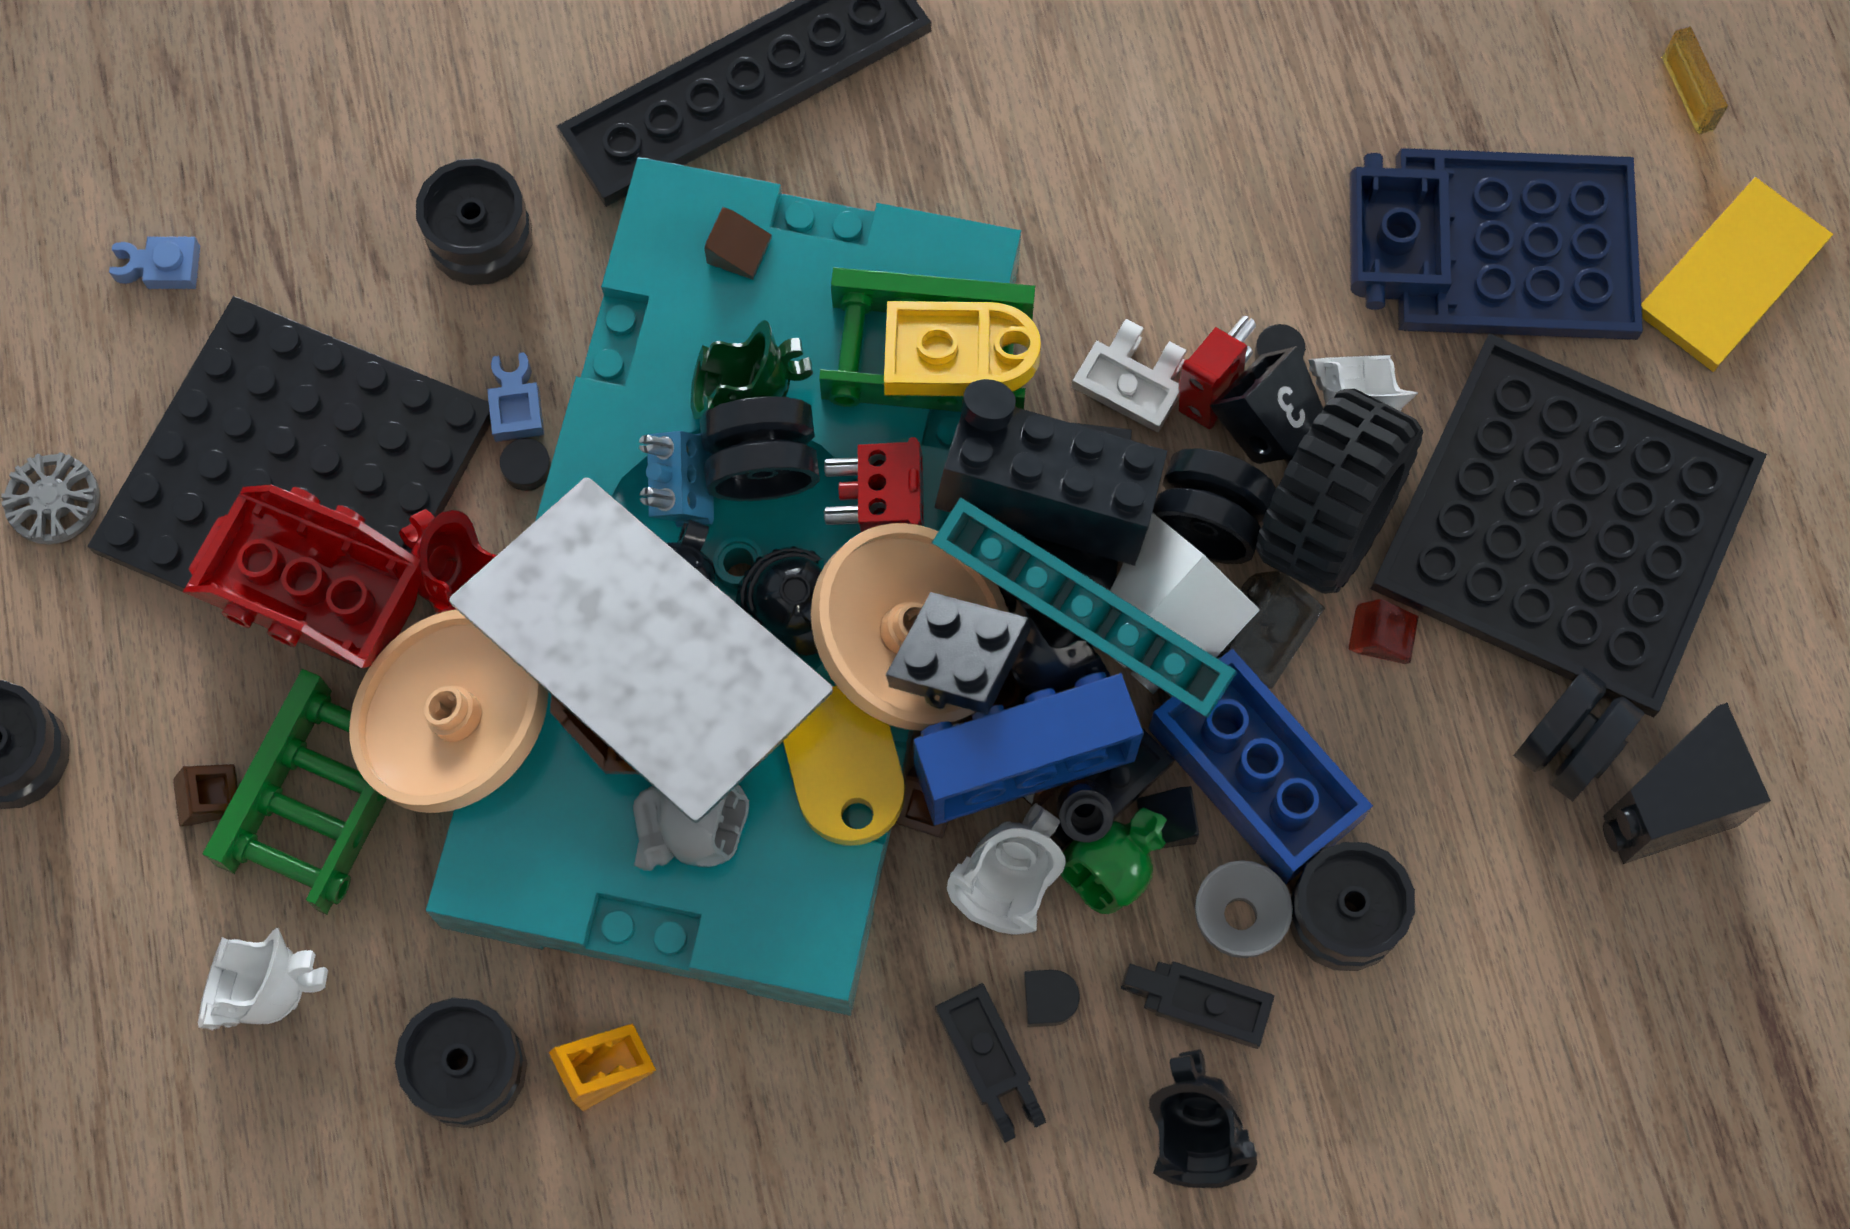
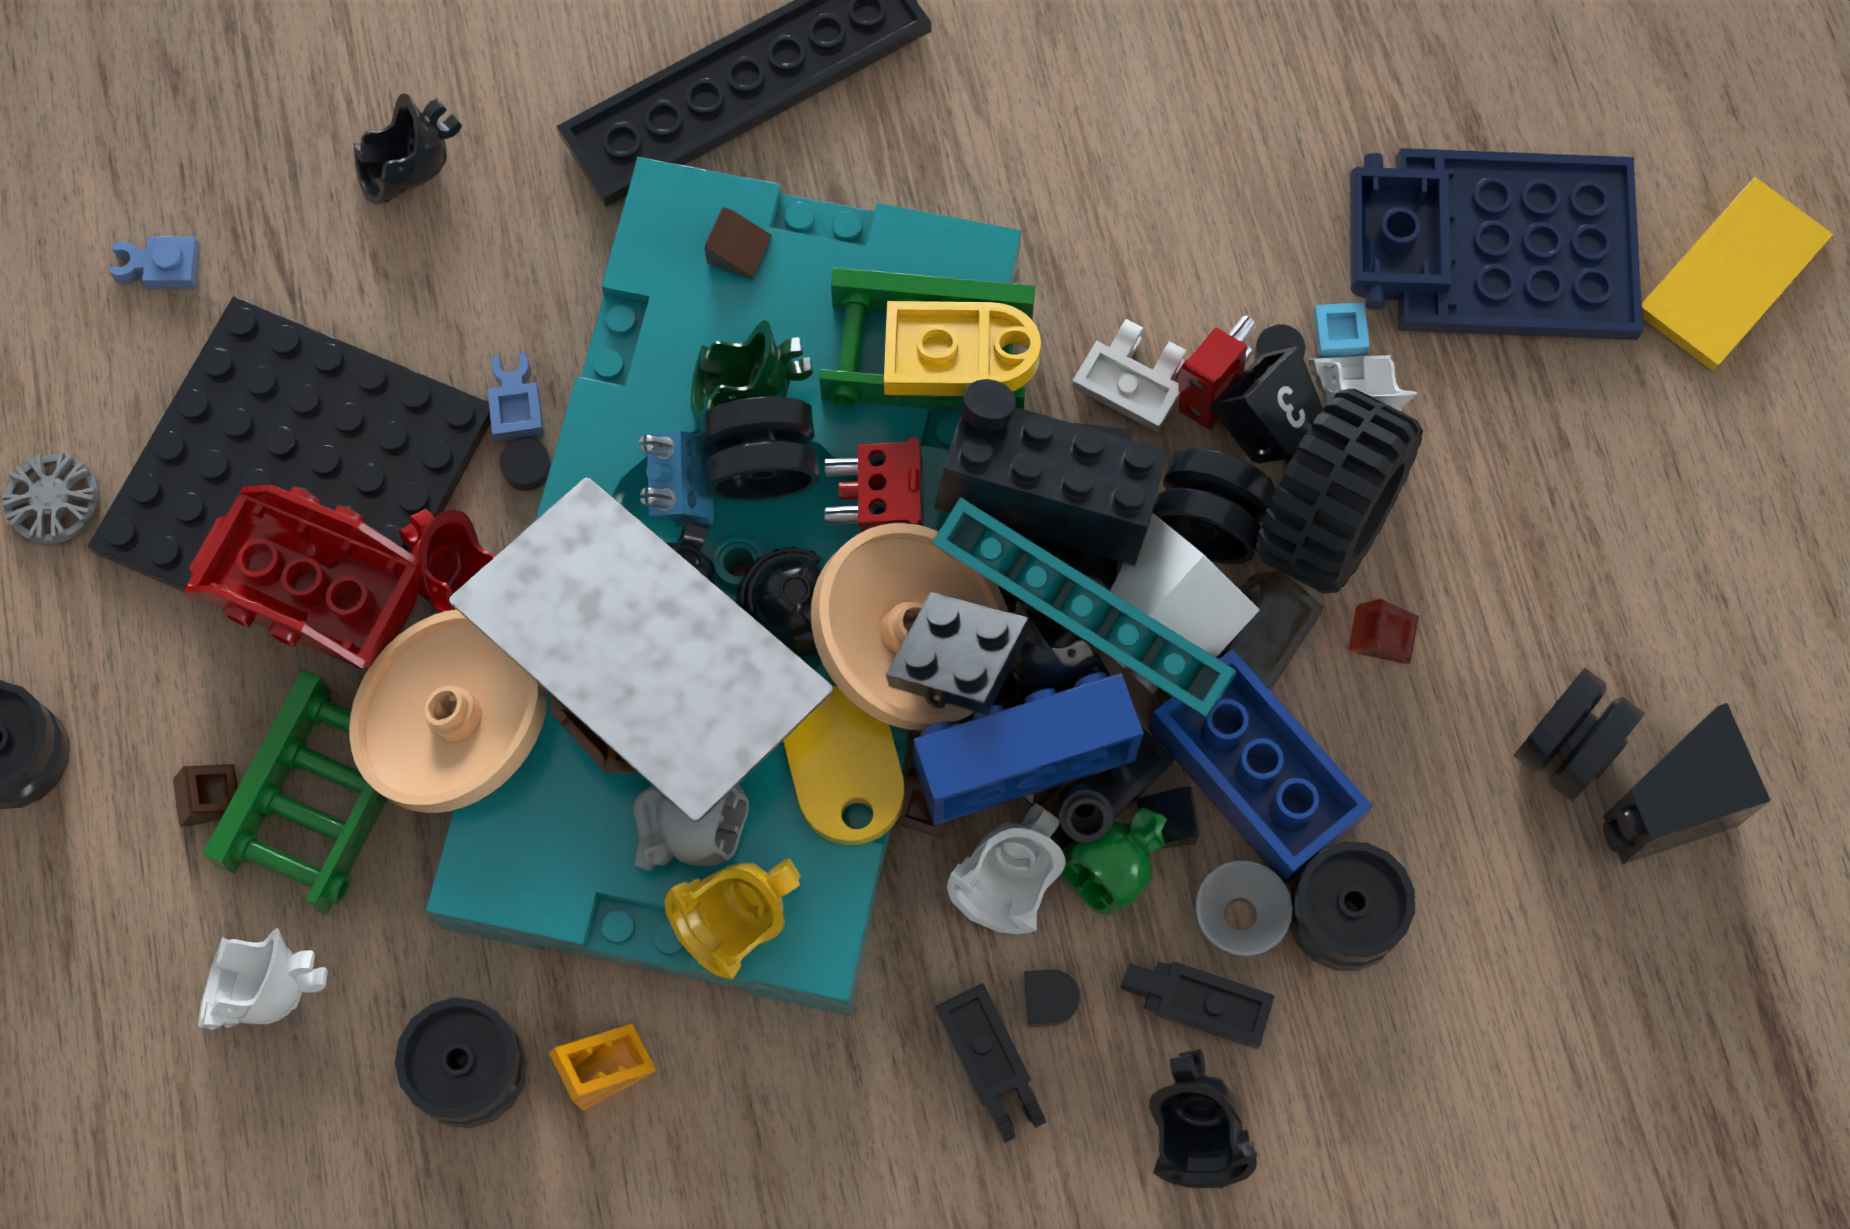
black wheel [416,158,533,285] -> none
black plate [1370,333,1767,718] -> none
clear yellow tile [1662,26,1728,134] -> none
none -> black helmet [353,93,463,205]
none -> yellow helmet [665,858,801,979]
none -> medium azure plate [1313,302,1370,358]

